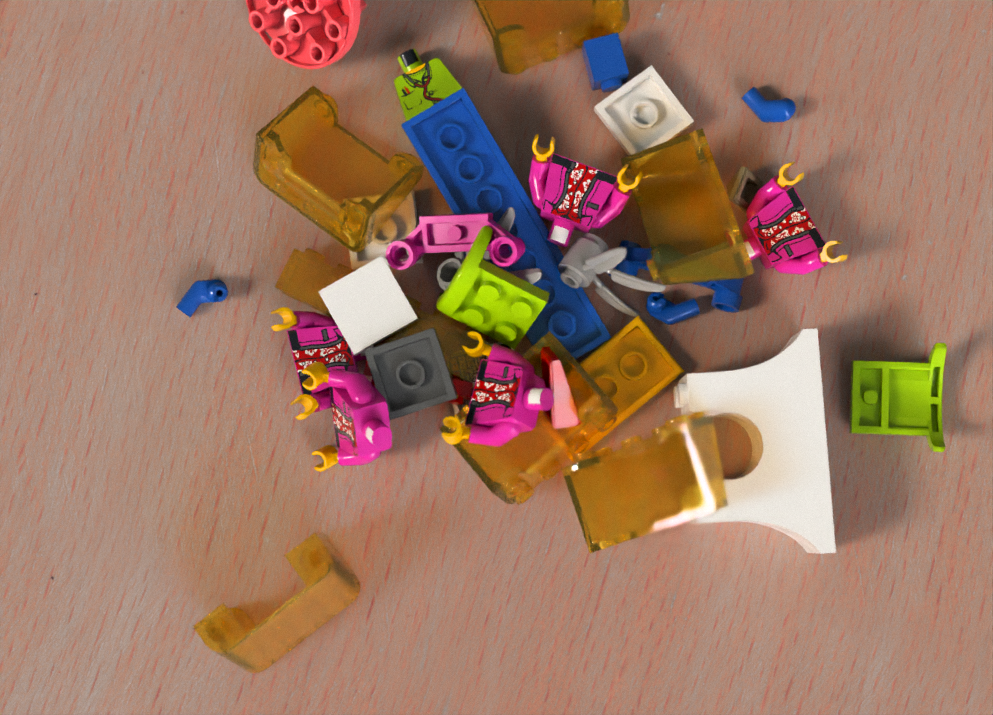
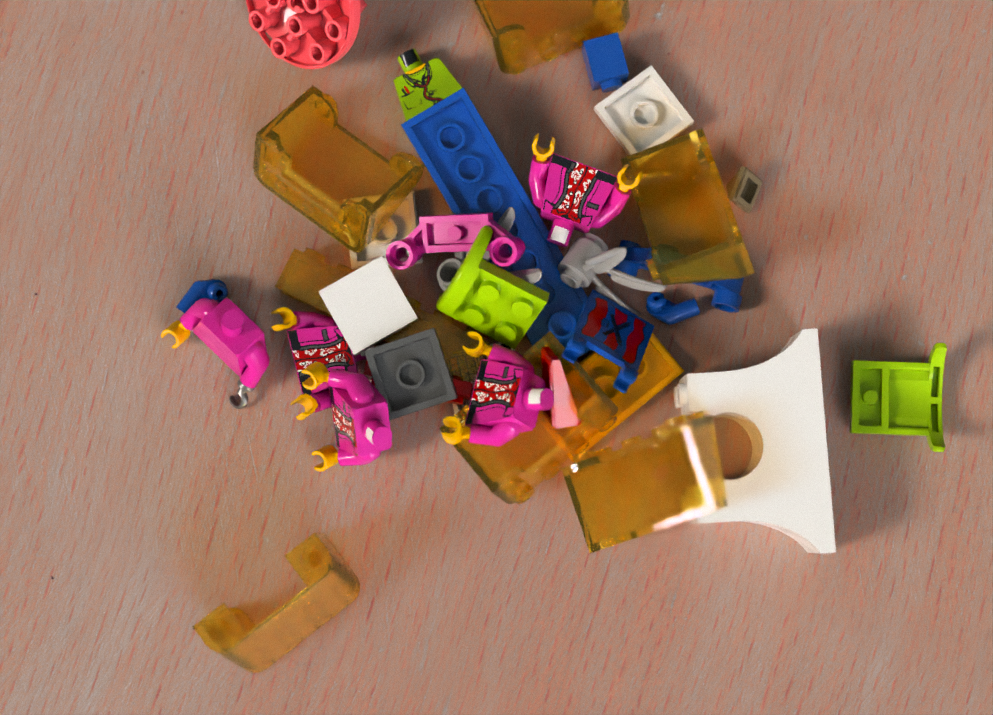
torso [732,161,848,275] -> none
blue arm [742,87,796,123] -> none
none -> dark pink torso [161,297,270,409]
none -> blue flag [561,290,654,394]

